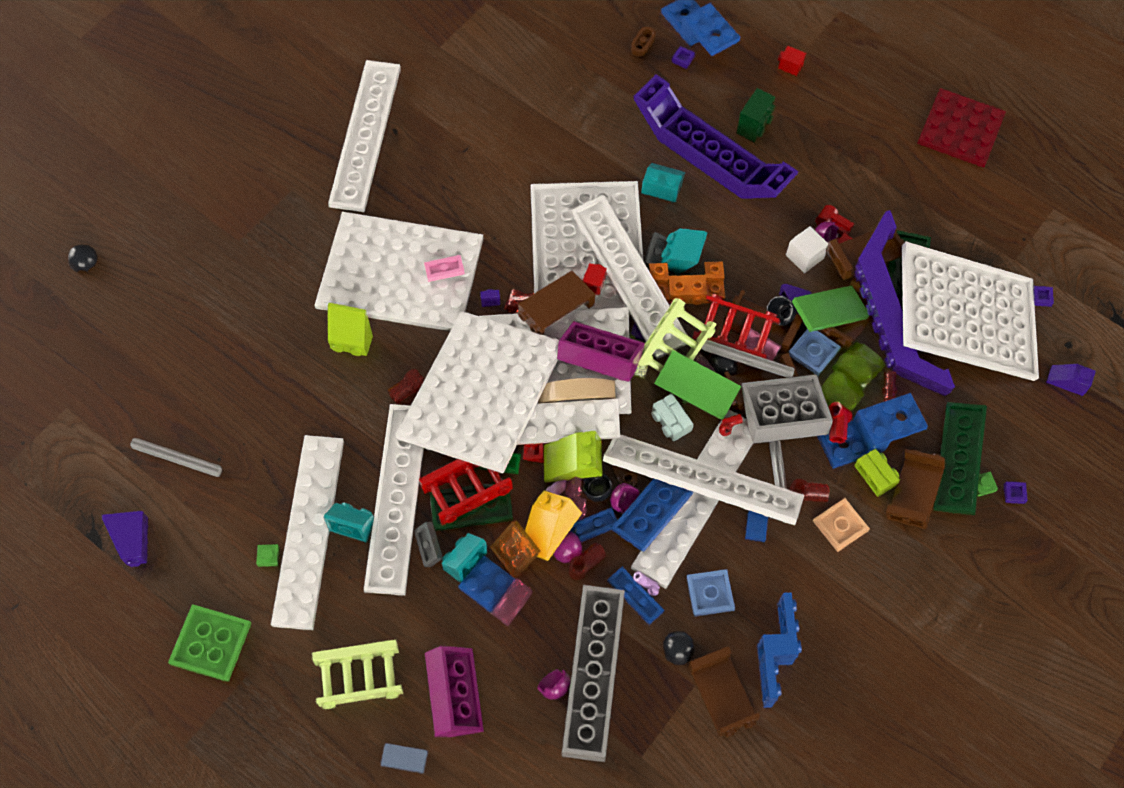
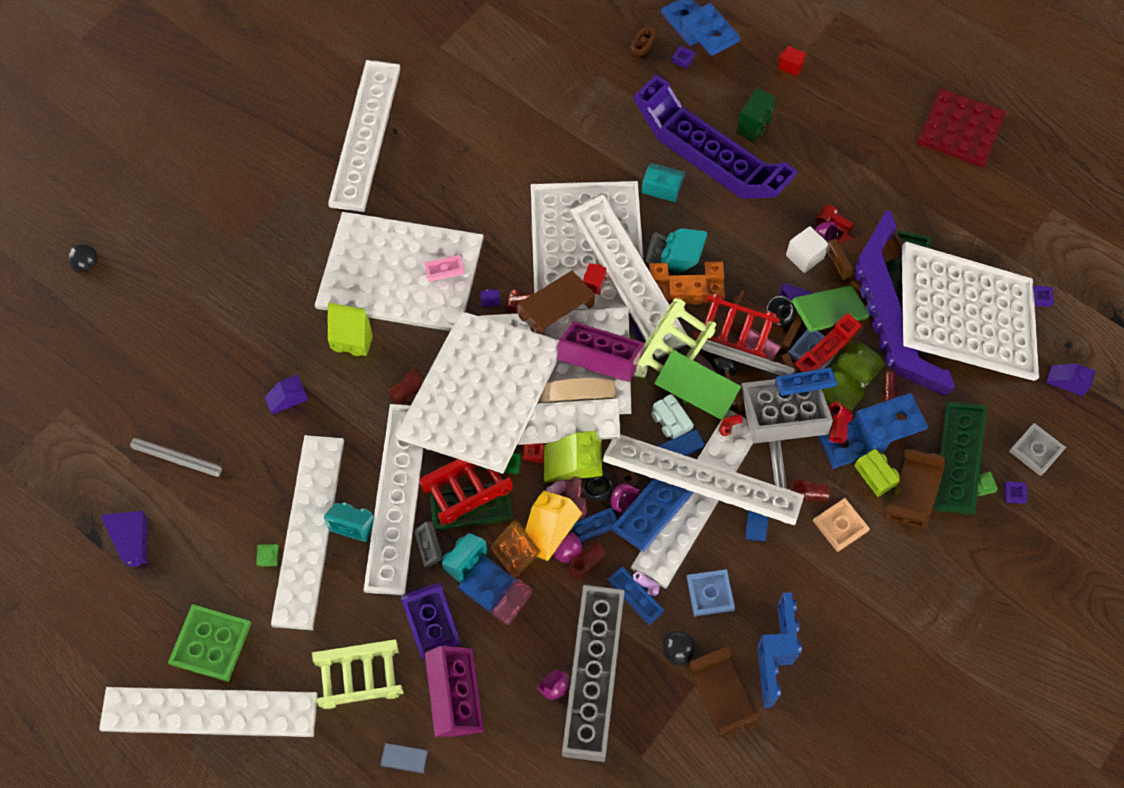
none -> white plate [99,687,318,737]
none -> dark purple slope [265,374,308,414]
none -> dark purple slope [401,582,461,658]
none -> blue tile [657,430,705,456]
none -> blue tile [775,368,837,396]
none -> red slope [794,313,862,372]
none -> light grey plate [1009,423,1066,476]

